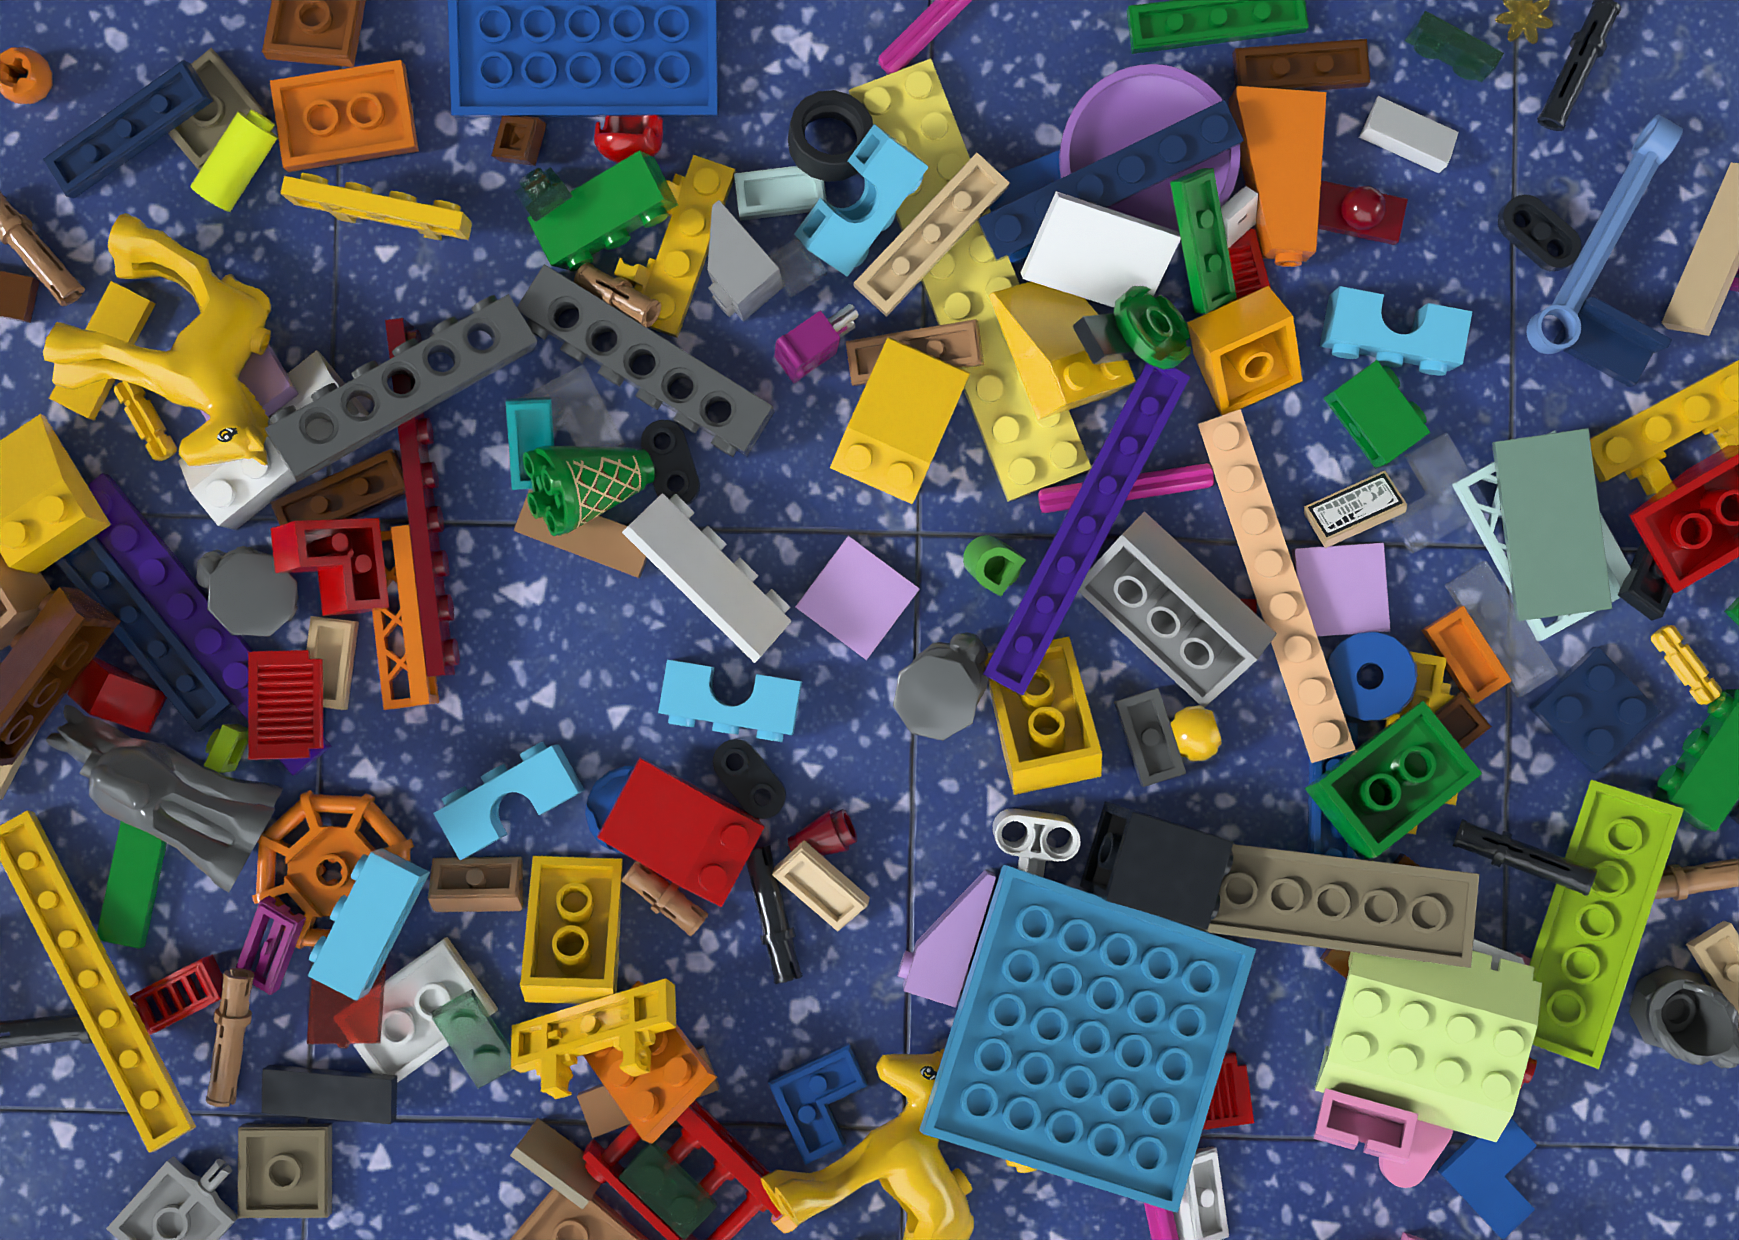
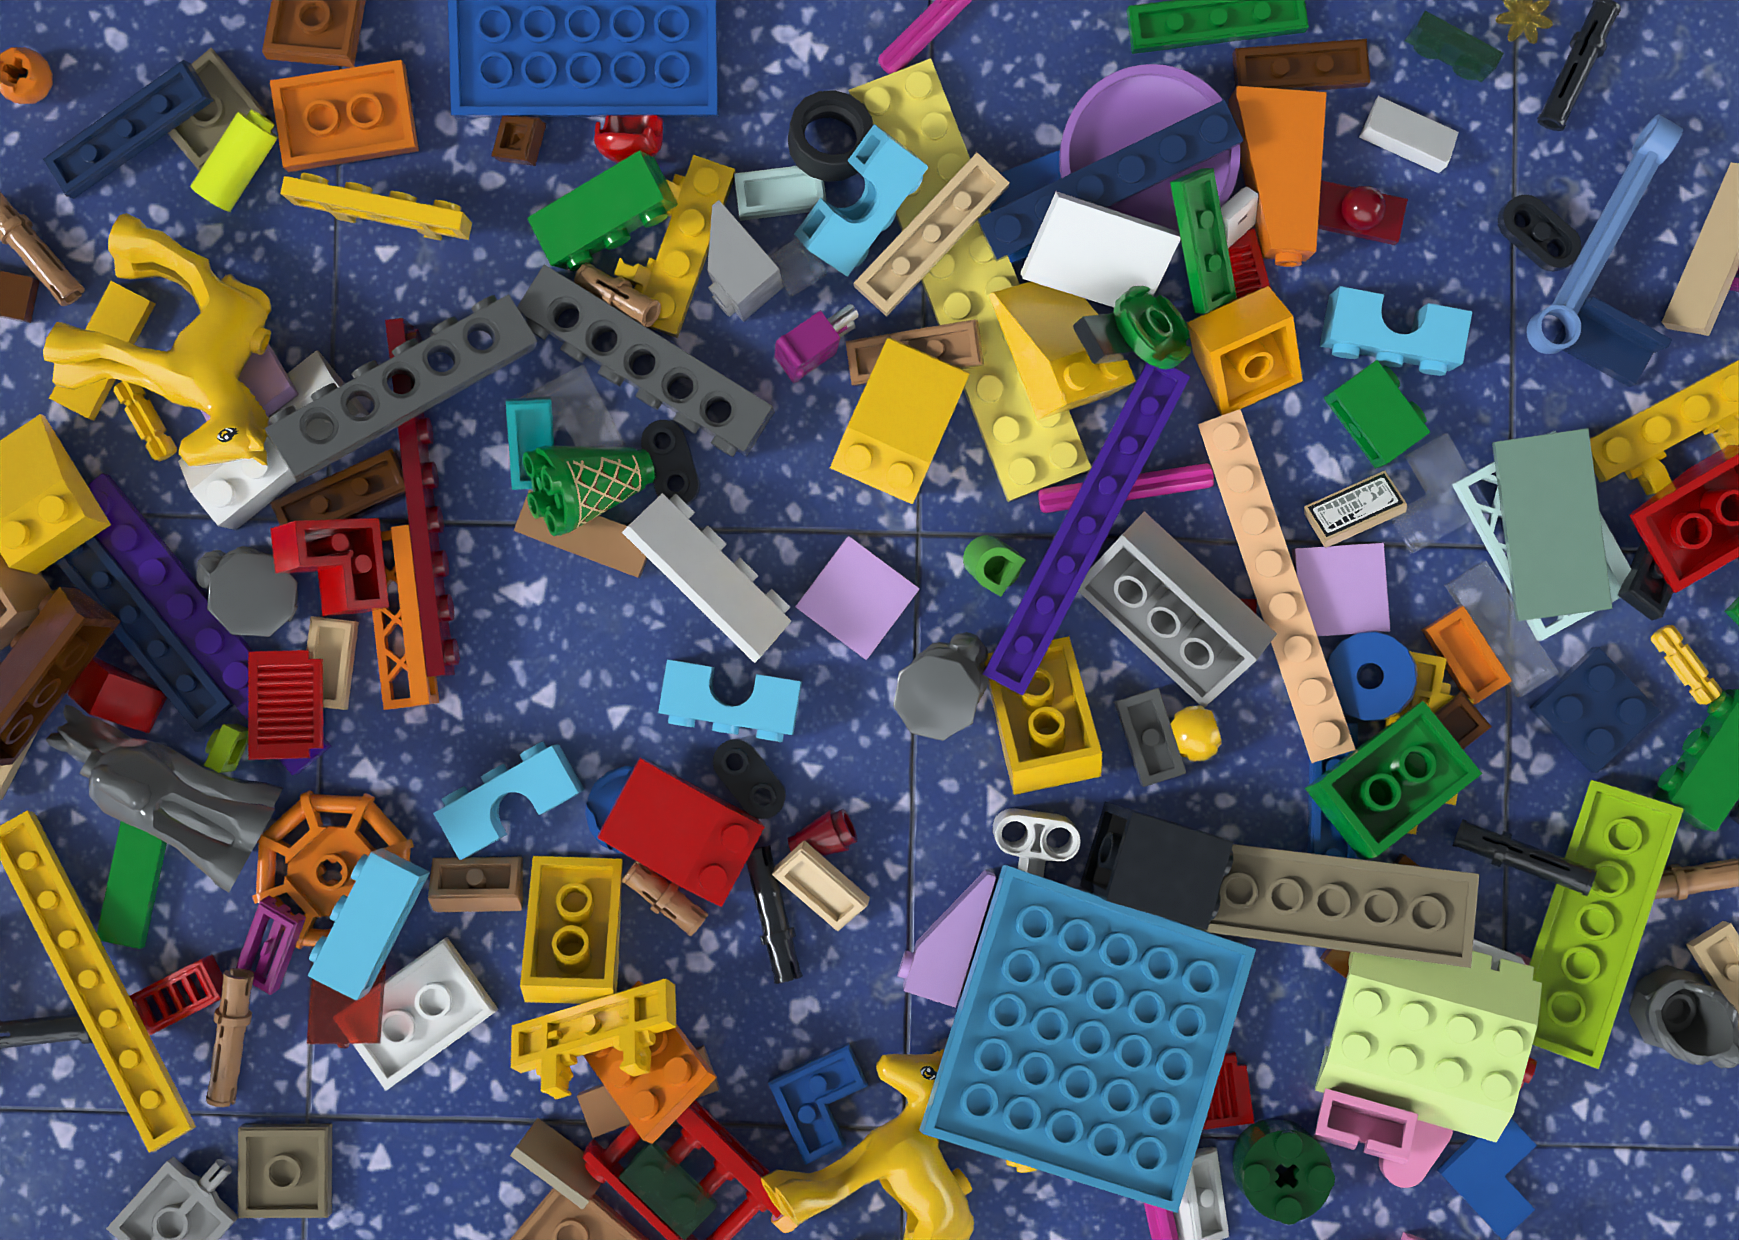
black tile [262,1065,398,1124] -> none
clear green plate [432,989,513,1089] -> none
clear green plate [515,167,573,222] -> none
none -> dark green brick [1232,1119,1335,1225]

